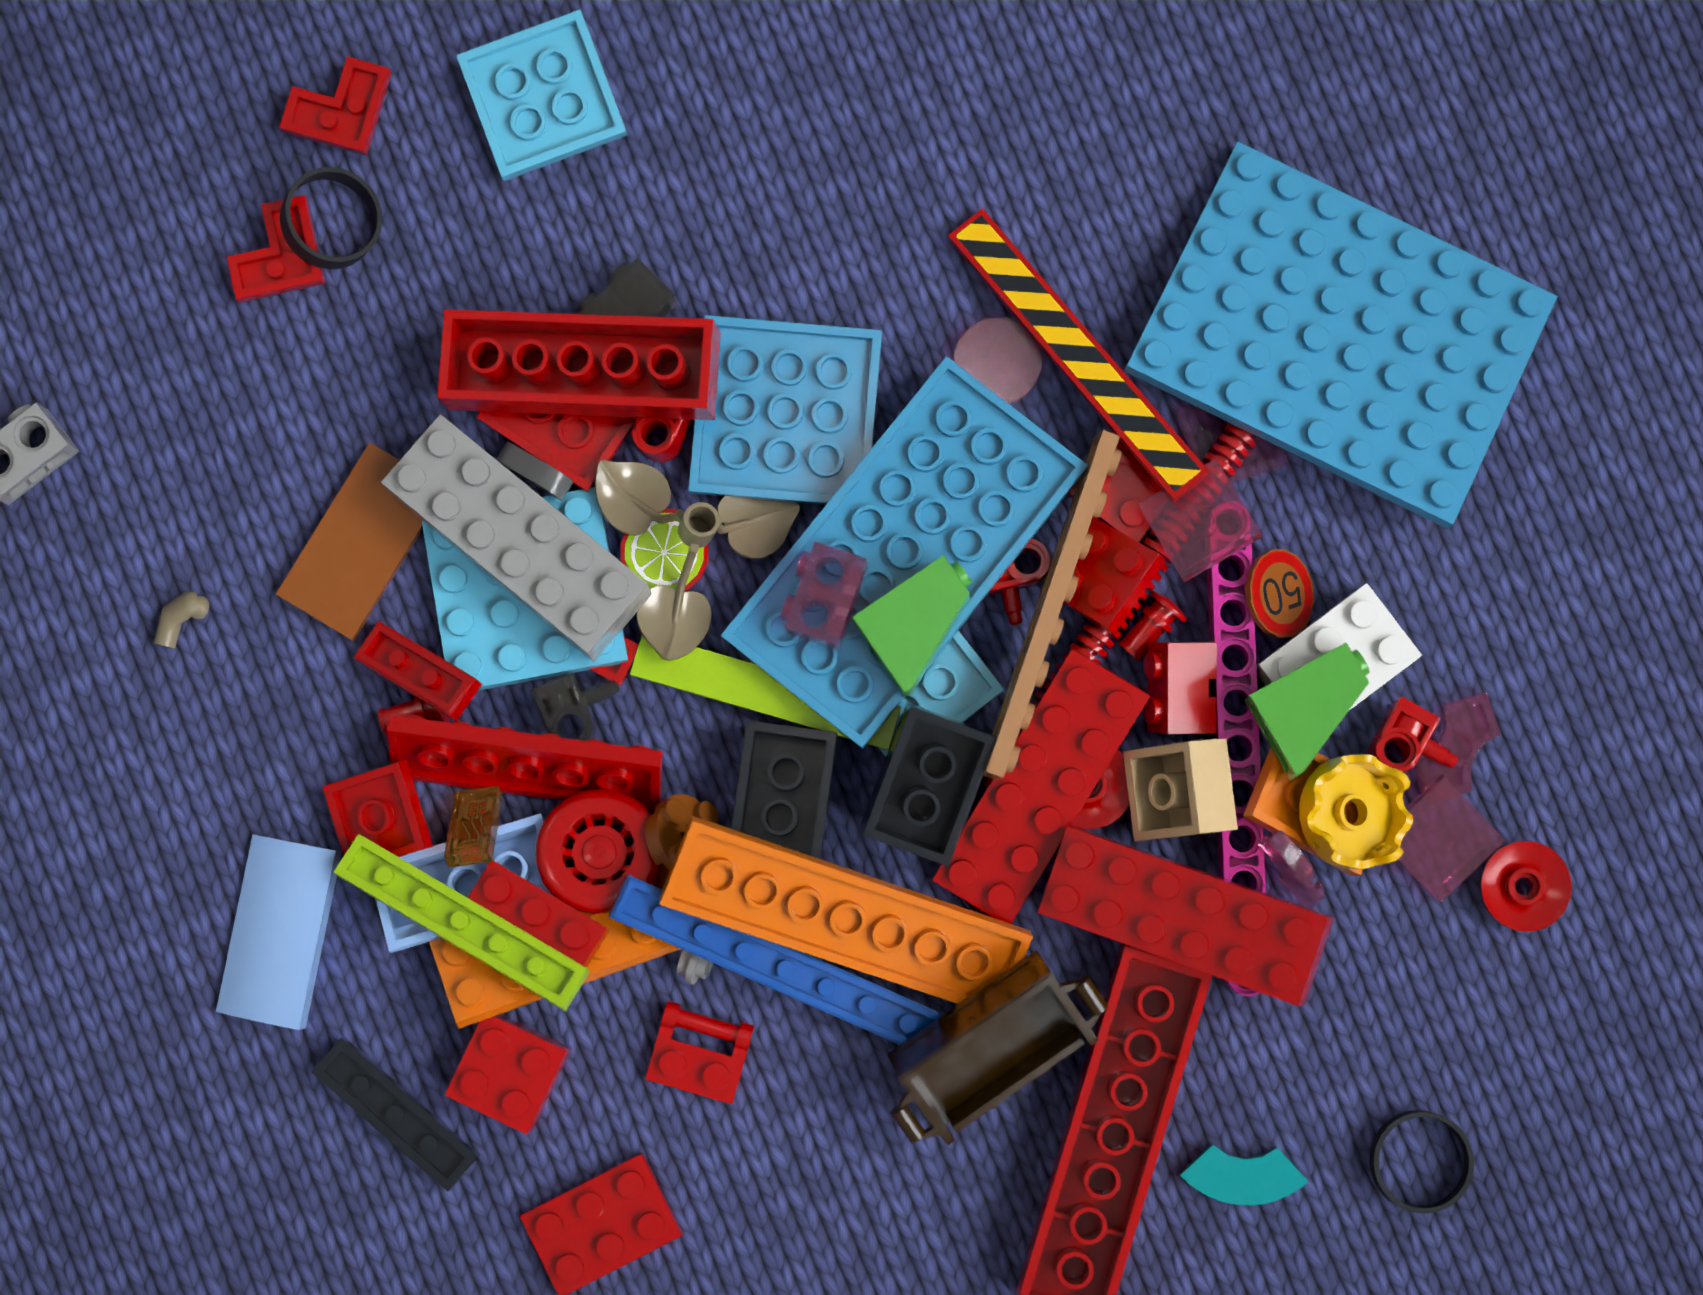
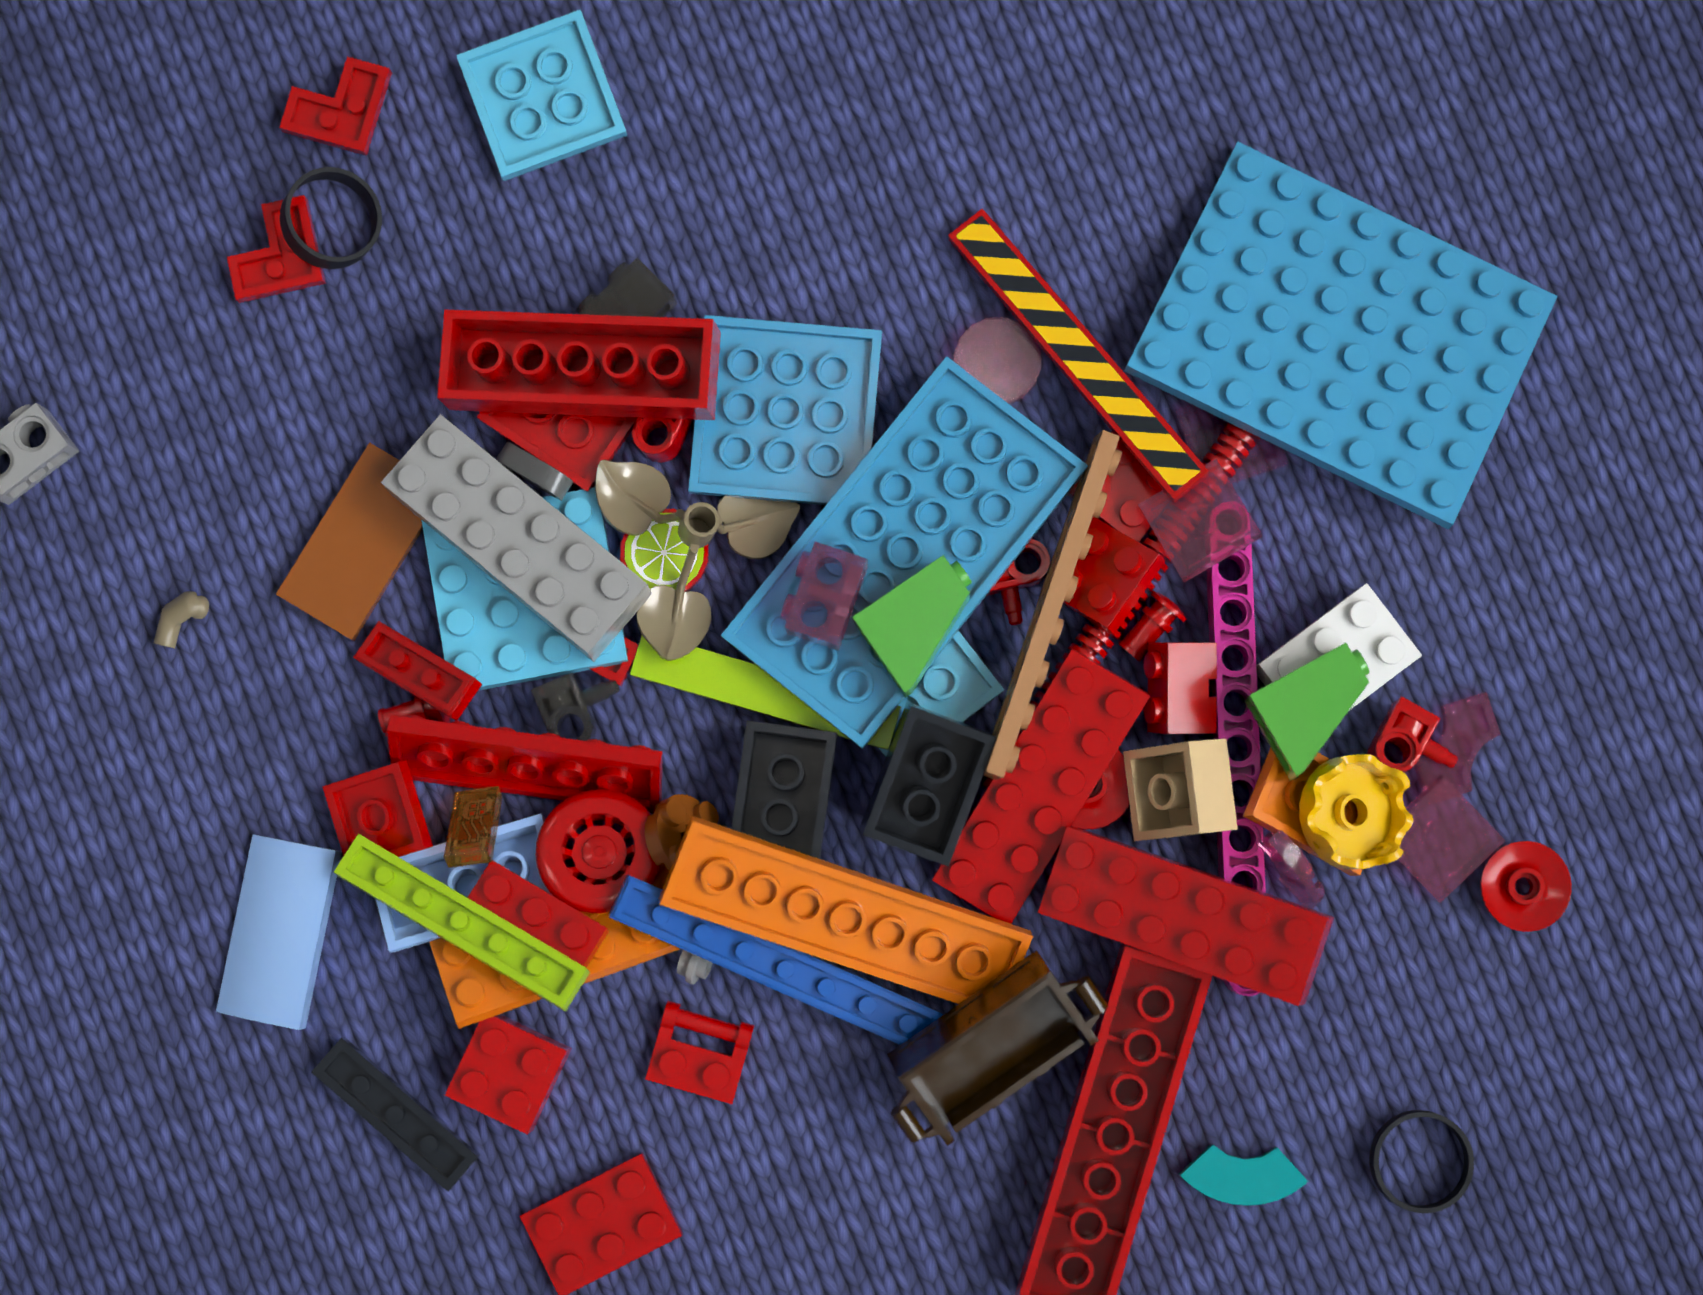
piece [1245,549,1314,638] -> none

